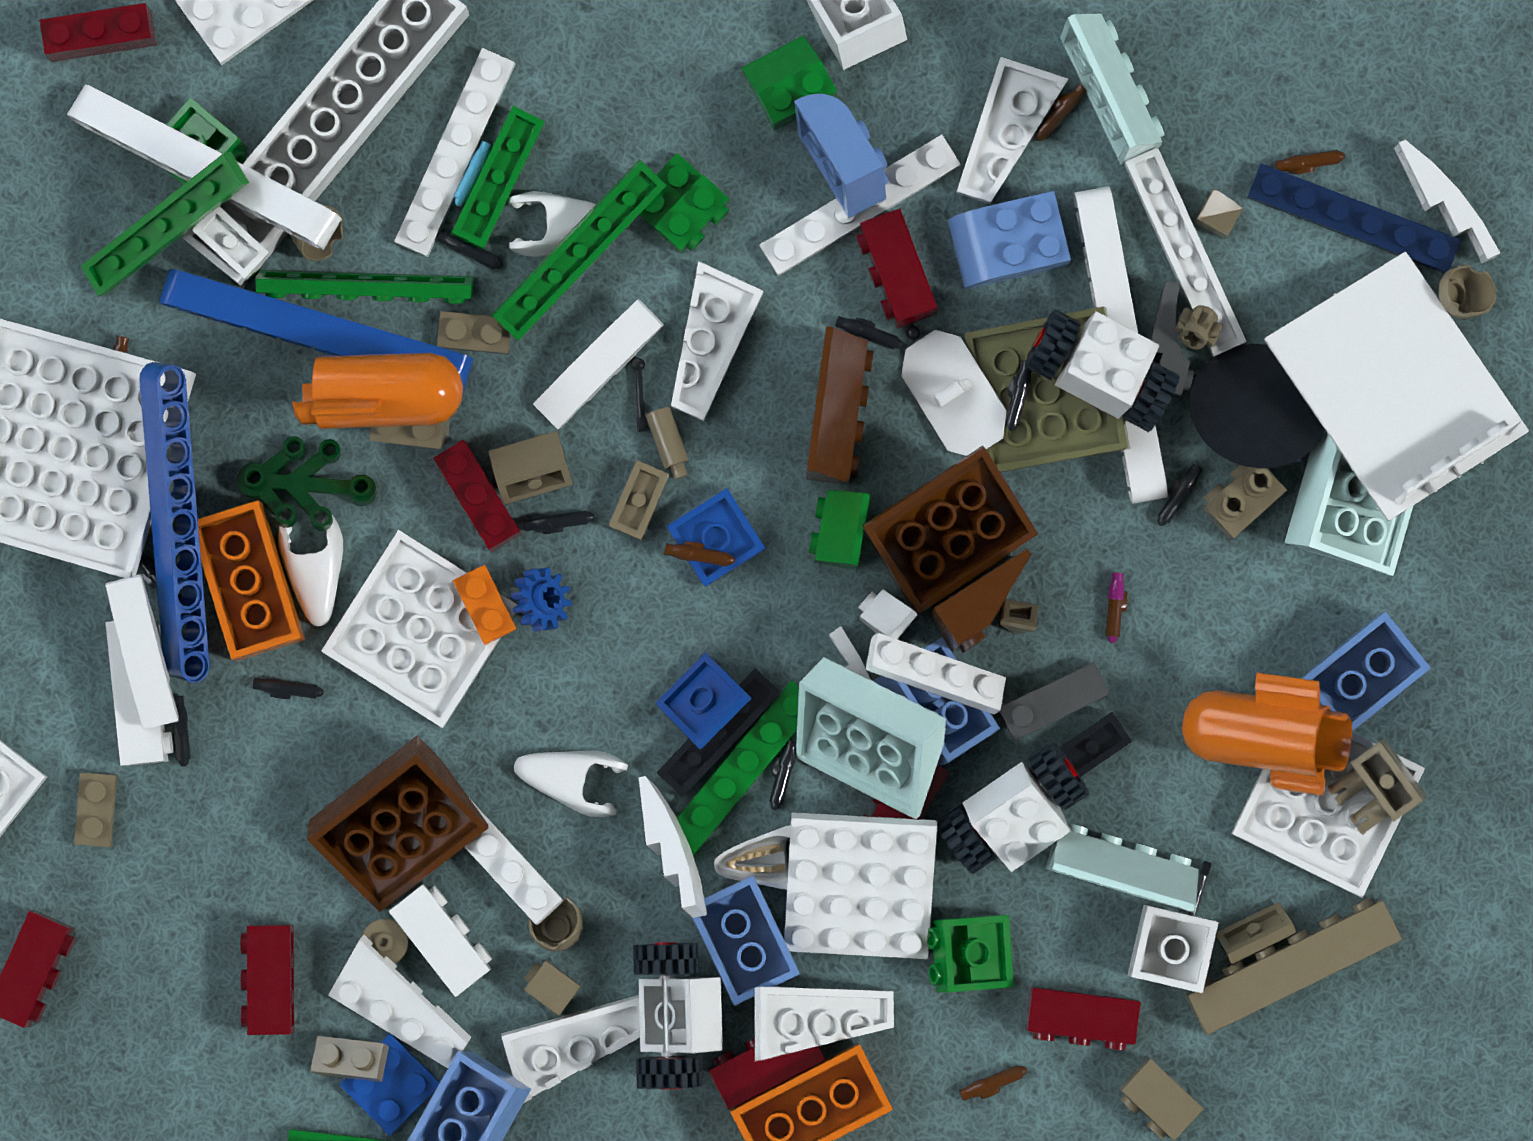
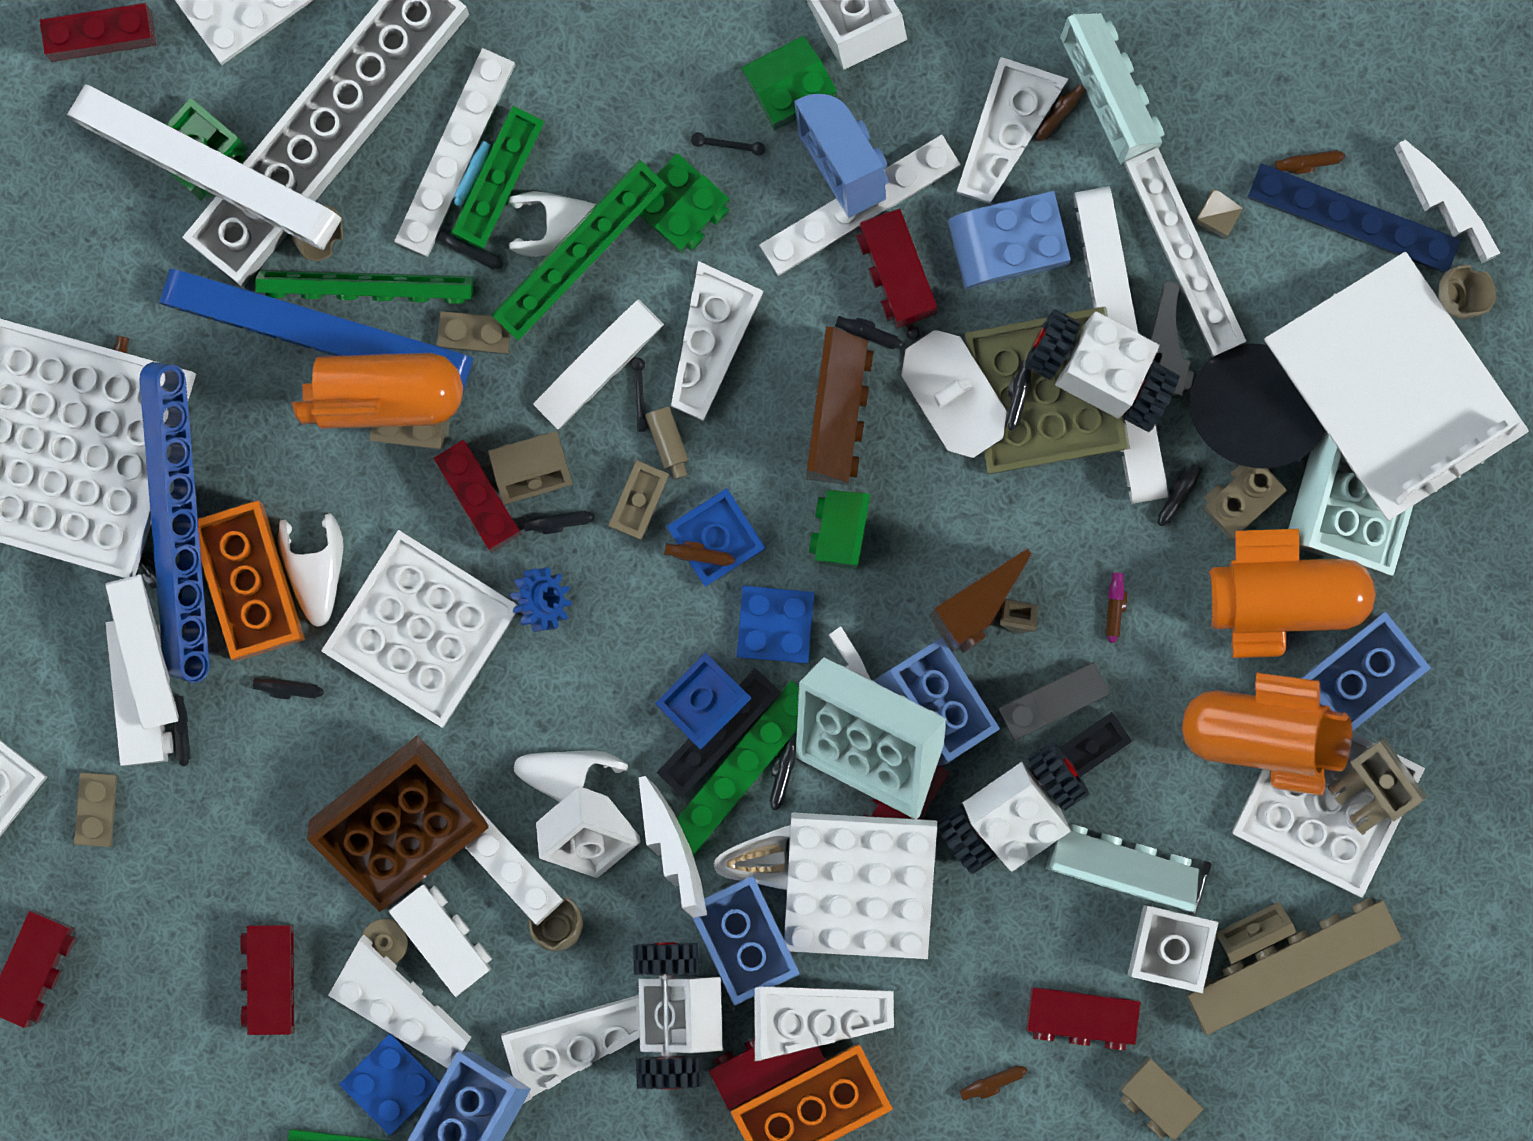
green plate [80,152,249,297] -> none
white plate [192,206,271,280] -> none
dark green plant [236,436,377,531] -> none
dark tan plate [310,1036,389,1082] -> none
orange plate [452,564,517,645] -> none
dark tan brick [524,960,582,1016] -> none
white slope [858,589,918,639] -> none
reddish brown slope [862,445,1038,614] -> none
white plate [866,633,1006,714] -> none
green plate [927,915,1014,993] -> none
dark tan gear [1175,305,1223,350] -> none
none -> white slope [536,786,640,878]
none -> black hinge [691,132,765,156]
none -> blue plate [737,586,814,664]
none -> orange piece [1209,529,1376,658]

